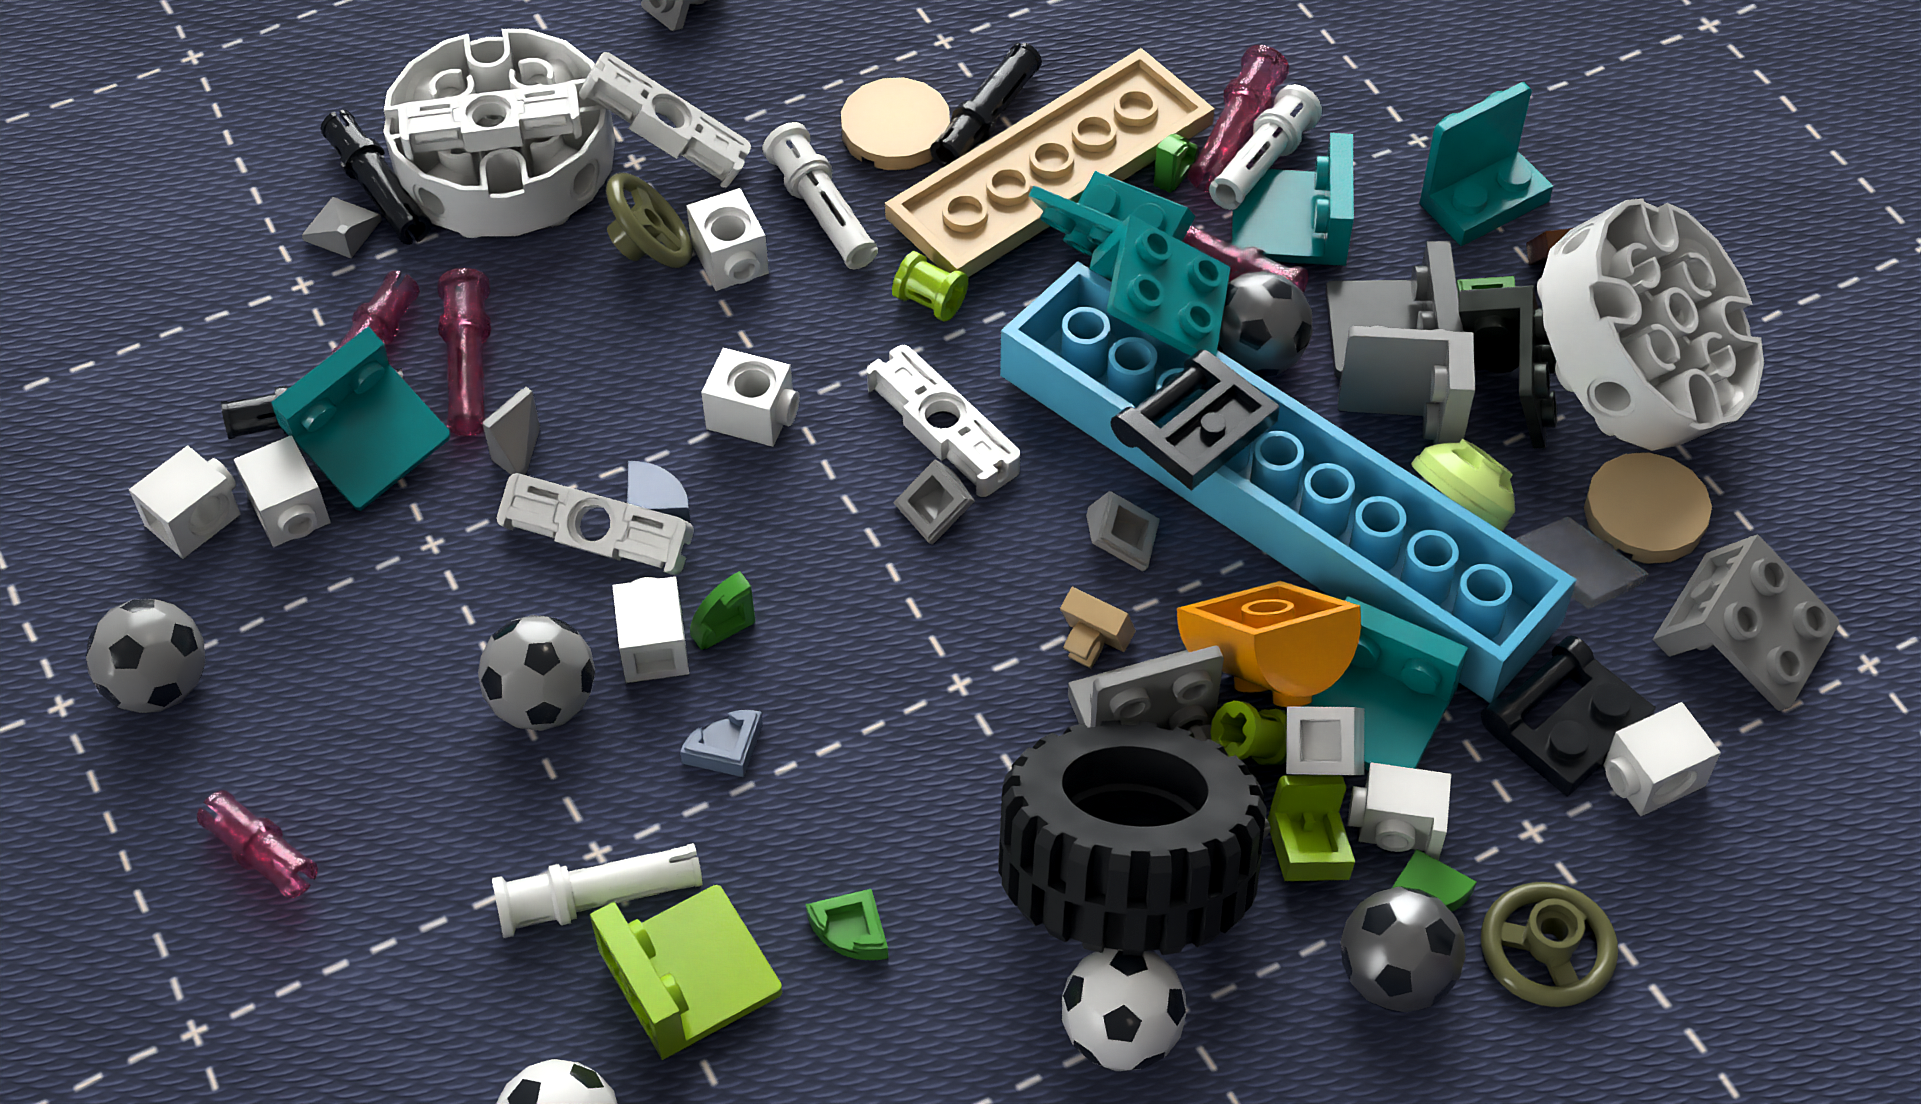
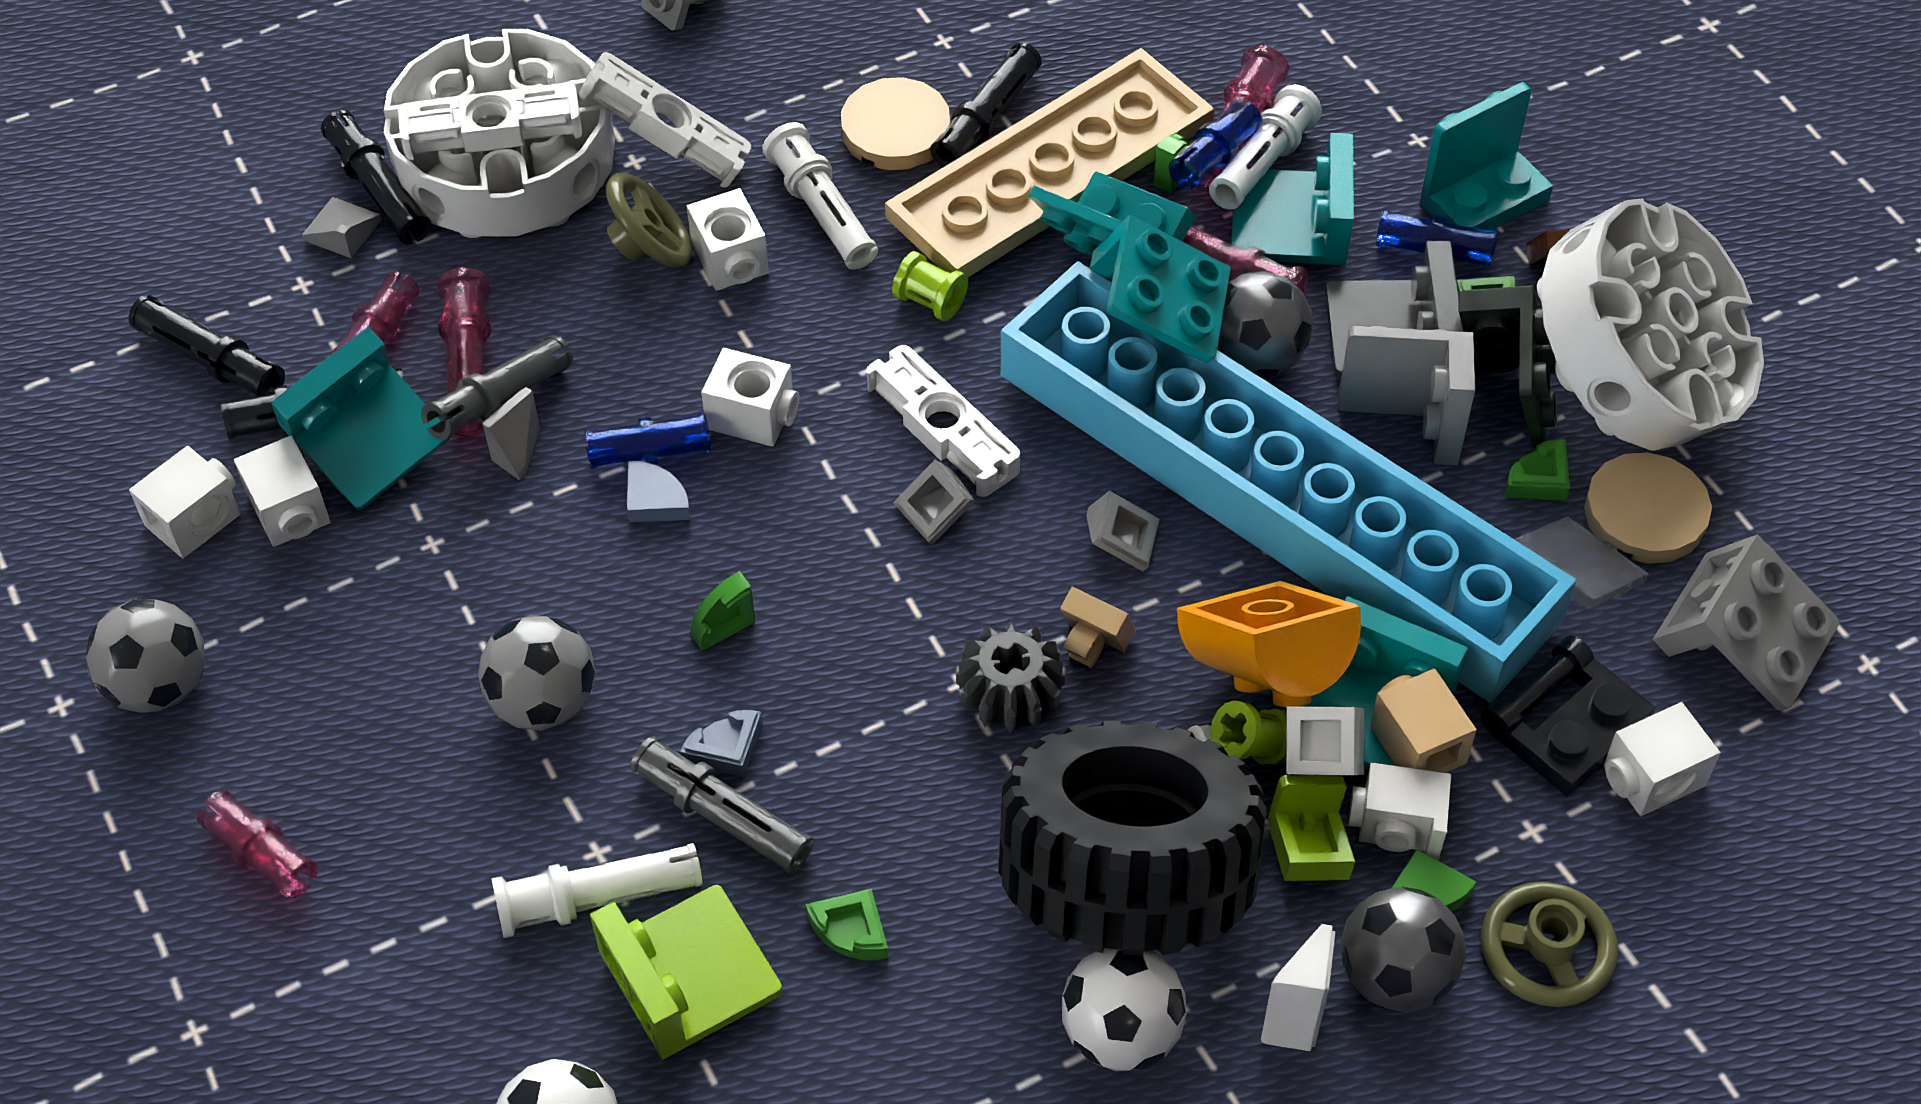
white piece [497,473,694,575] -> none
white brick [612,576,689,683] -> none
light grey bracket [1068,646,1224,731] -> none
black plate [1110,349,1280,491] -> none
yellowish green piece [1411,438,1515,531] -> none
none -> black pin [129,295,285,397]
none -> dark grey pin [421,335,573,440]
none -> clear blue pin [584,413,711,469]
none -> dark grey pin [630,736,814,875]
none -> dark grey gear [956,619,1066,733]
none -> clear blue pin [1168,99,1262,190]
none -> white slope [1261,924,1335,1051]
none -> tan brick [1370,668,1477,773]
none -> clear blue pin [1376,210,1498,267]
none -> bright green tile [1505,440,1570,501]

